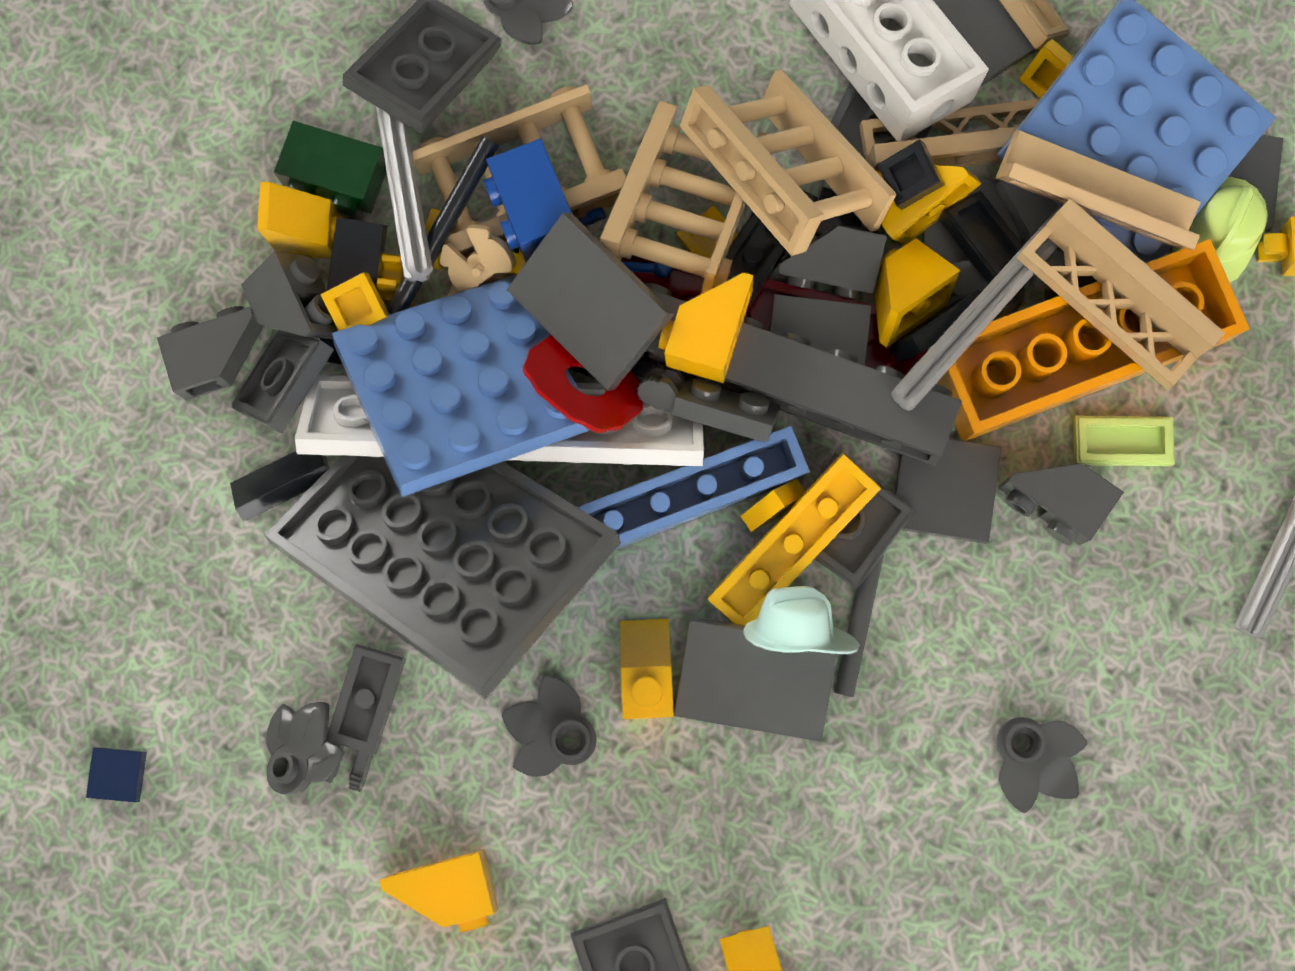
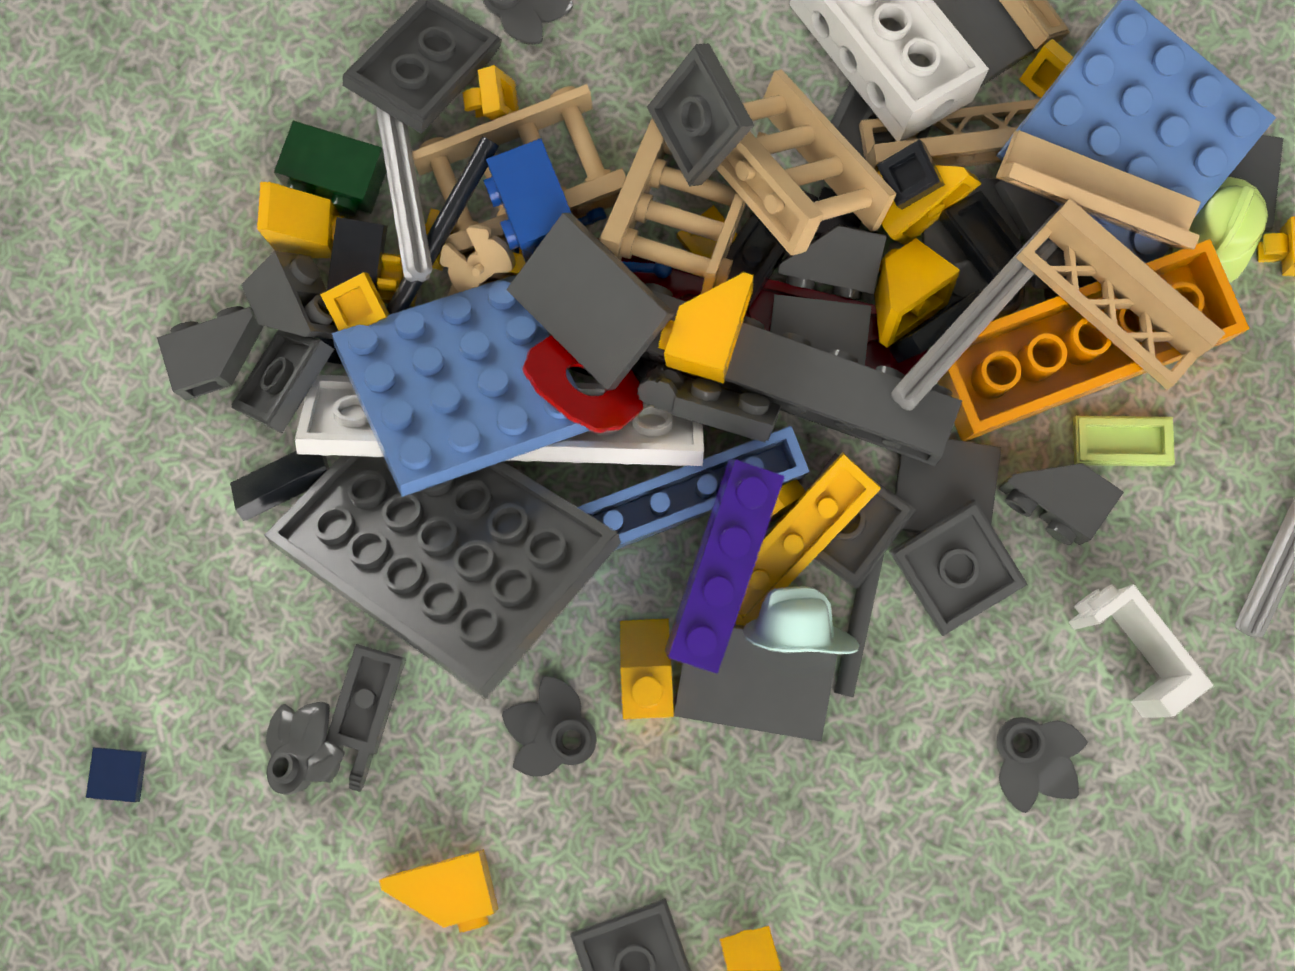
none -> yellow tile [462,65,519,120]
none -> dark grey tile [647,43,754,187]
none -> dark purple brick [665,459,785,674]
none -> dark grey tile [889,500,1028,636]
none -> white panel [1068,584,1214,718]

